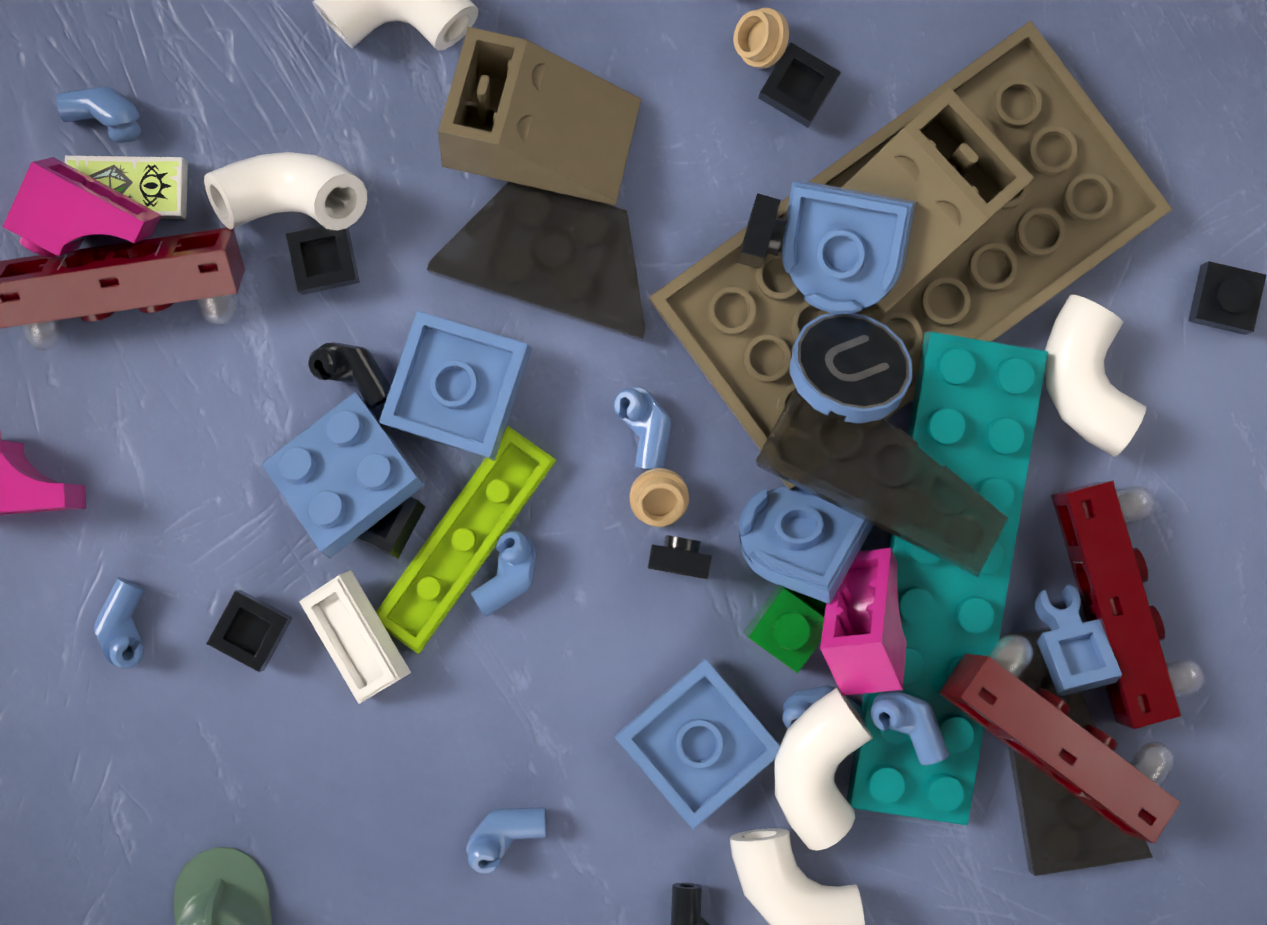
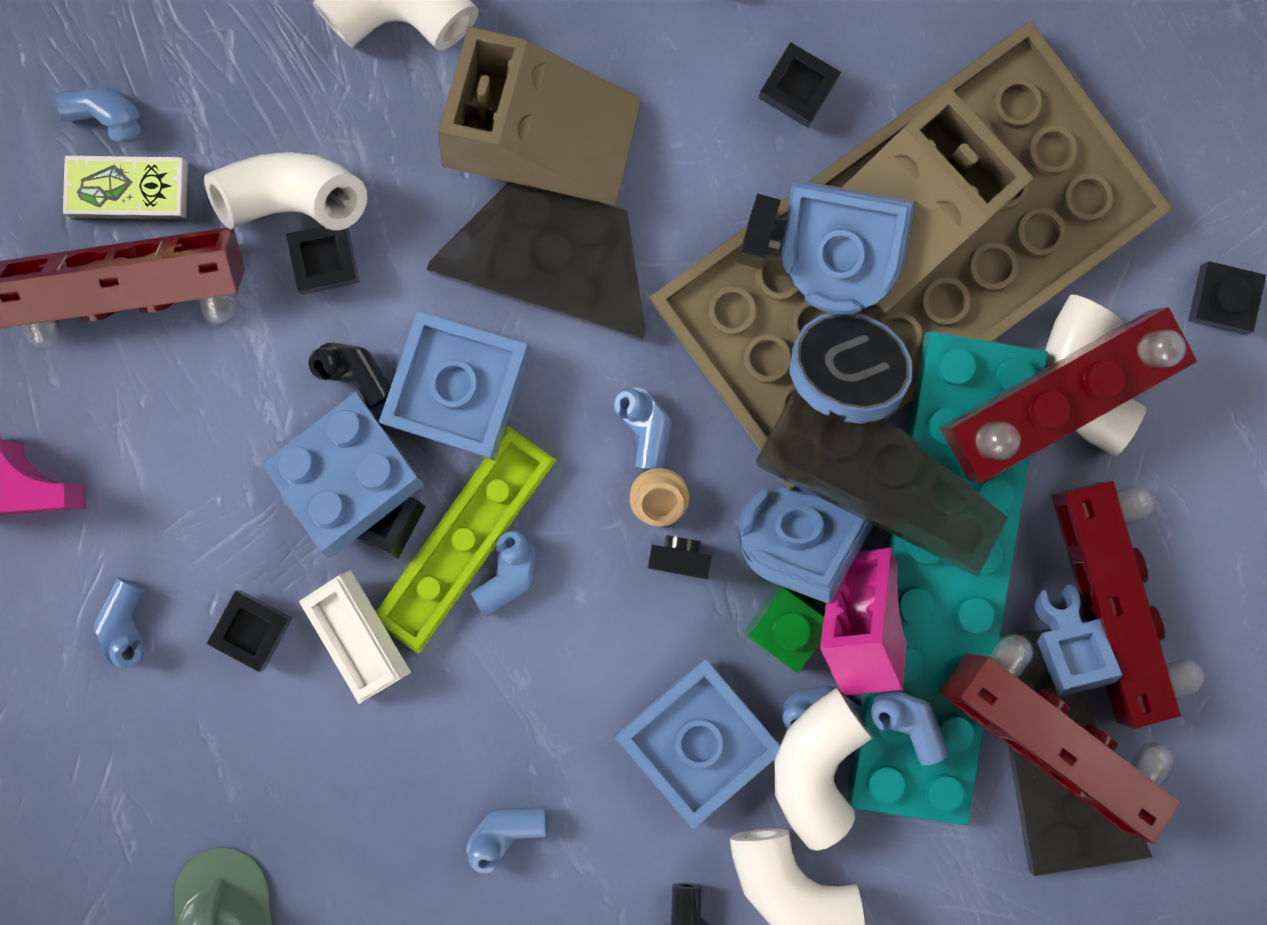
dark pink arch [3,157,162,257] -> none
tan plate [733,8,789,69] -> none
none -> dark red piece [939,307,1198,483]

